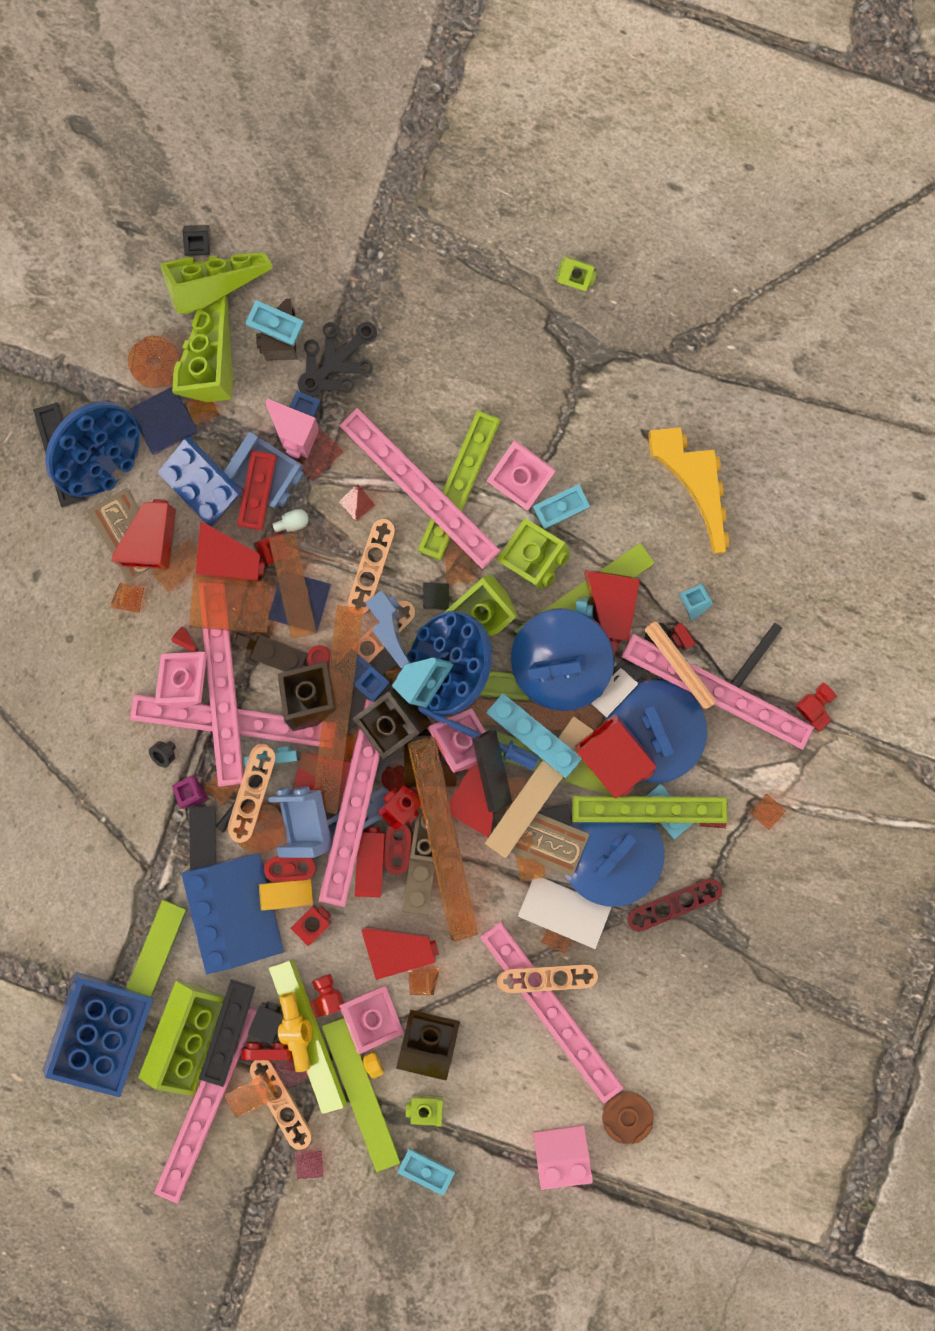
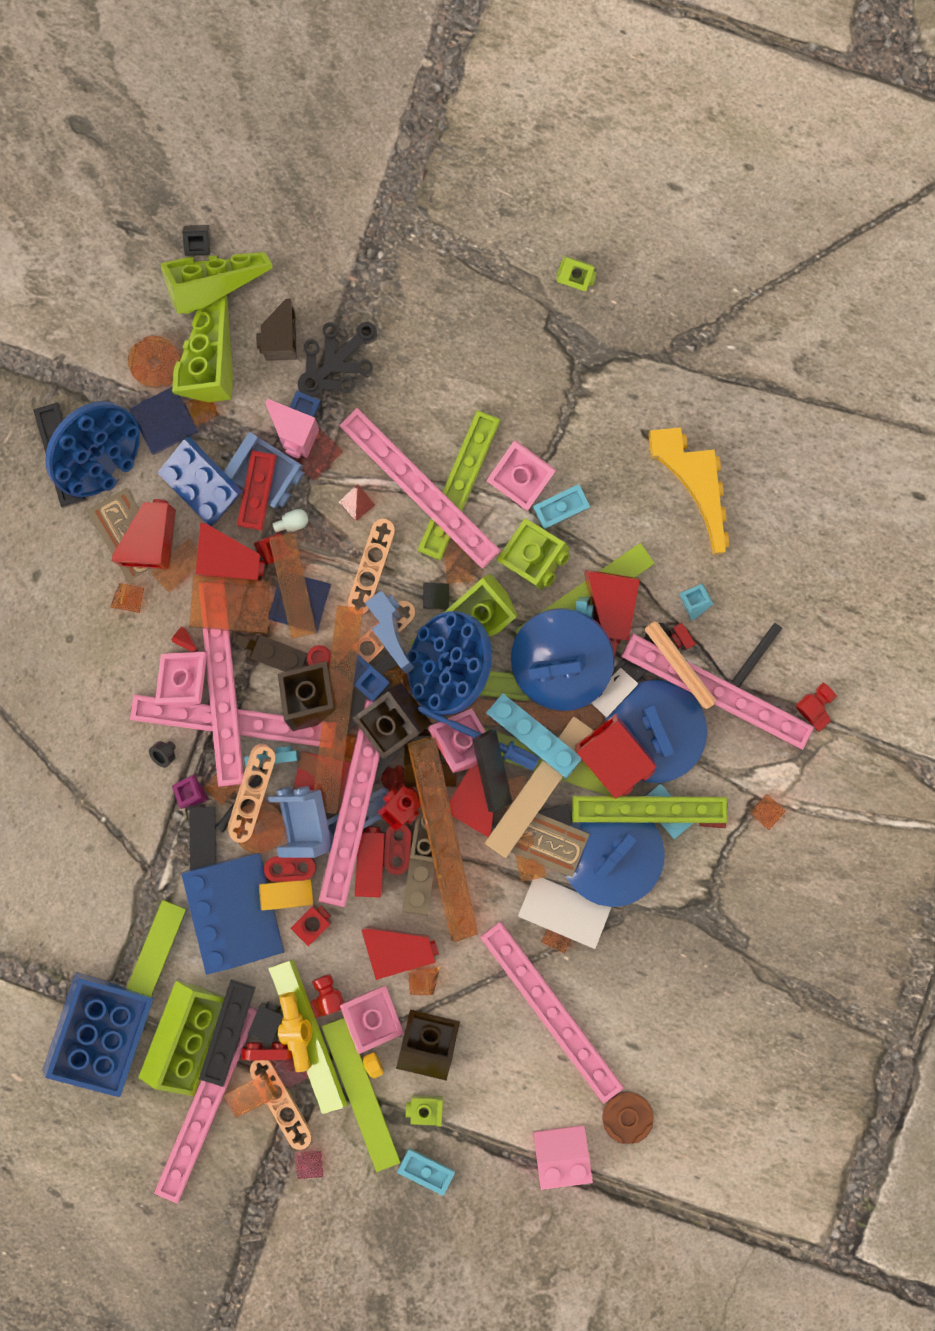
medium azure plate [245,300,304,347] -> none
medium azure slope [392,657,453,708] -> none
light nougat beam [497,965,598,993] -> none
dark red beam [627,878,722,932] -> none

